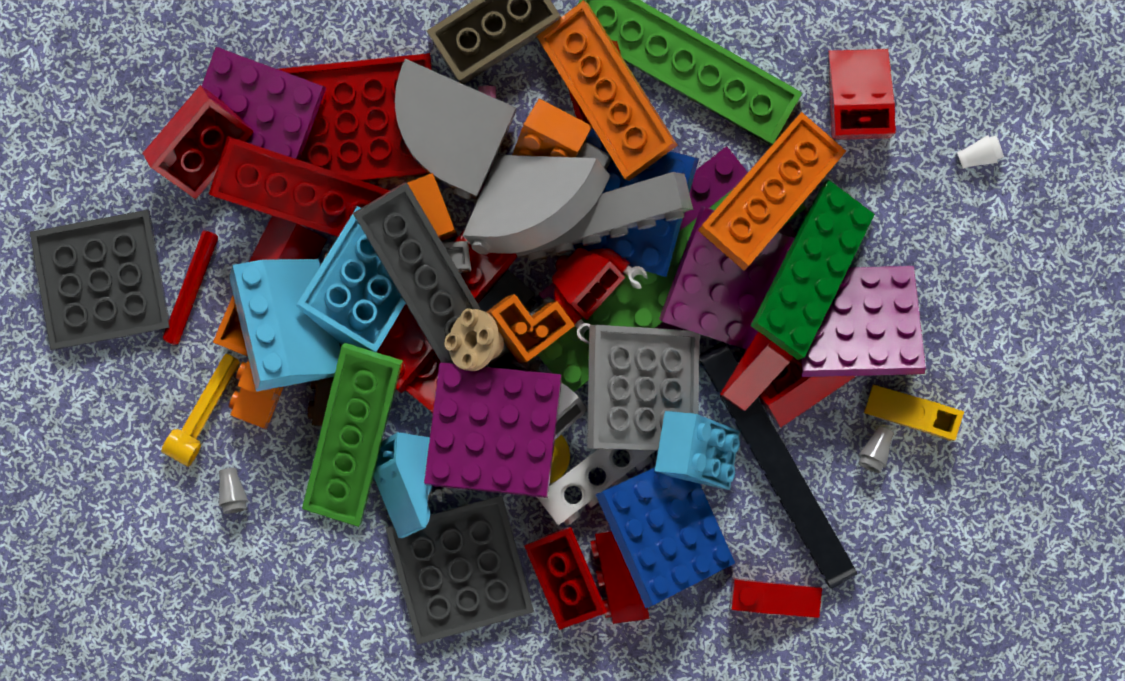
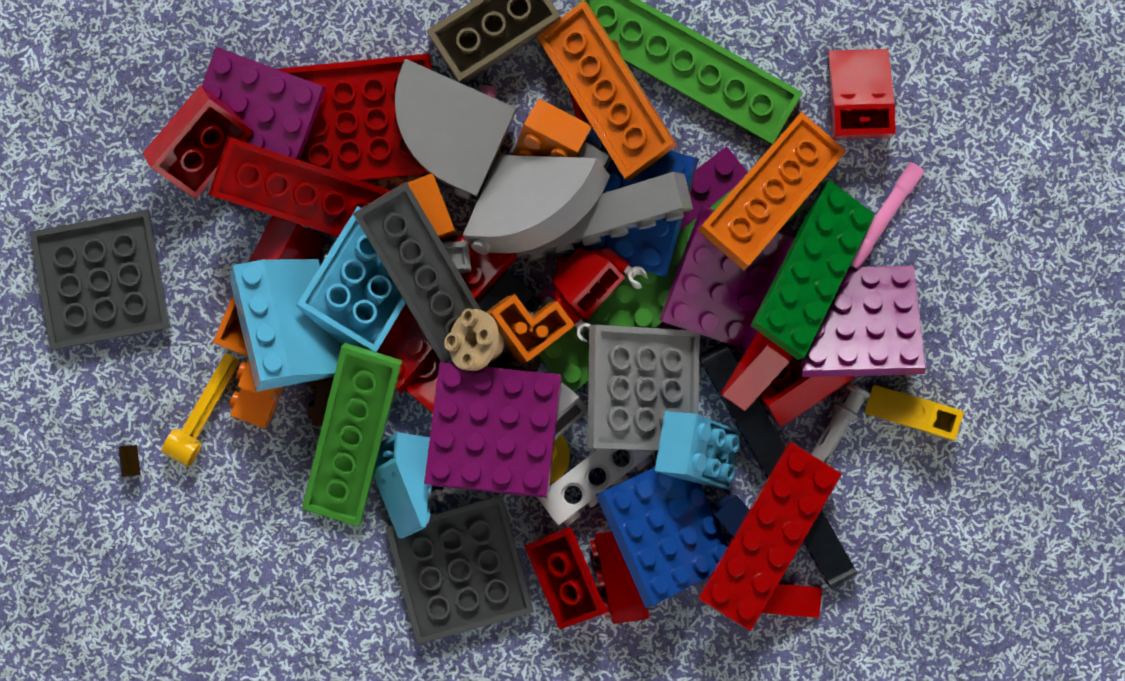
red axle [163,230,218,345] -> none
light grey cone [219,468,249,514] -> none
light grey cone [858,426,894,473] -> none
white cone [957,135,1004,169] -> none
none -> dark brown piece [118,445,141,477]
none -> red plate [697,442,842,631]
none -> dark blue brick [713,494,749,538]
none -> light grey pin [811,382,871,464]
none -> bright pink piece [850,162,925,270]

